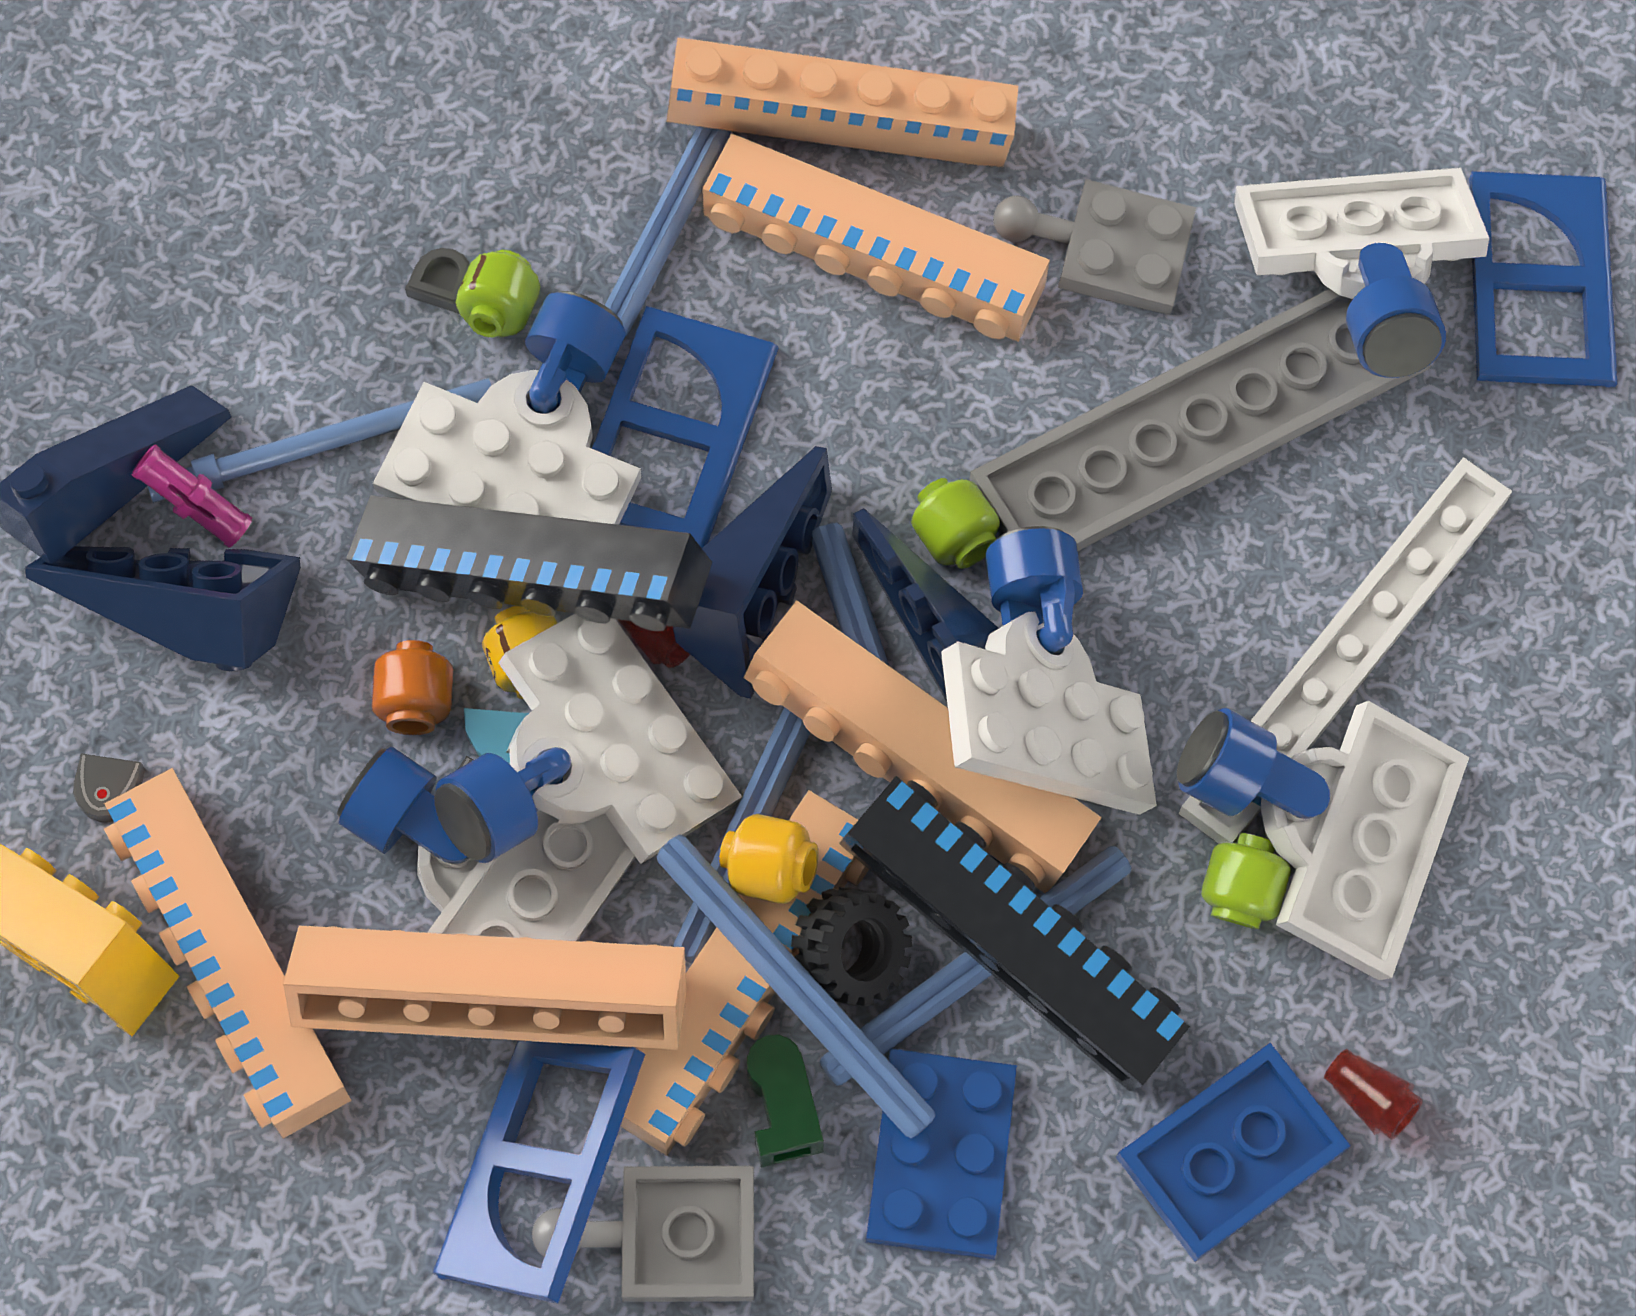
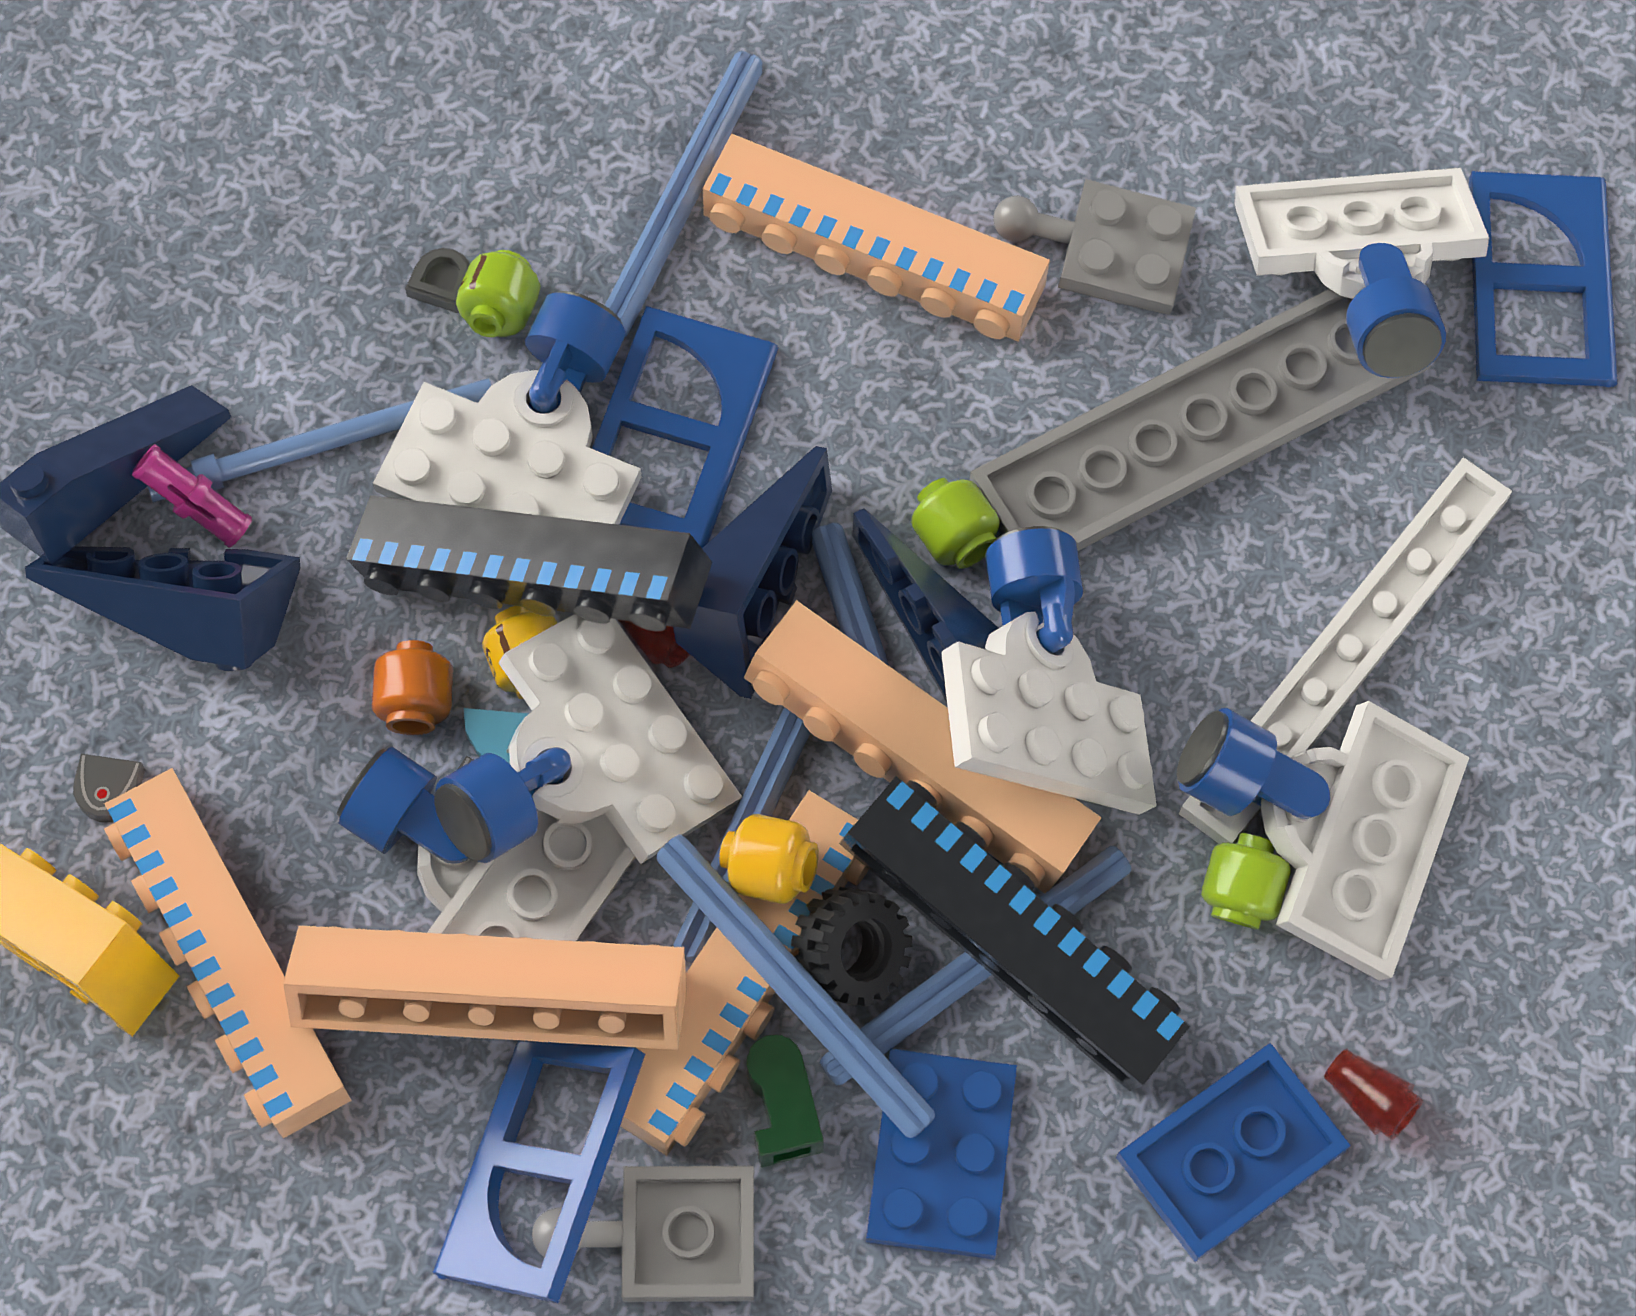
light nougat brick [666,37,1018,167] -> none

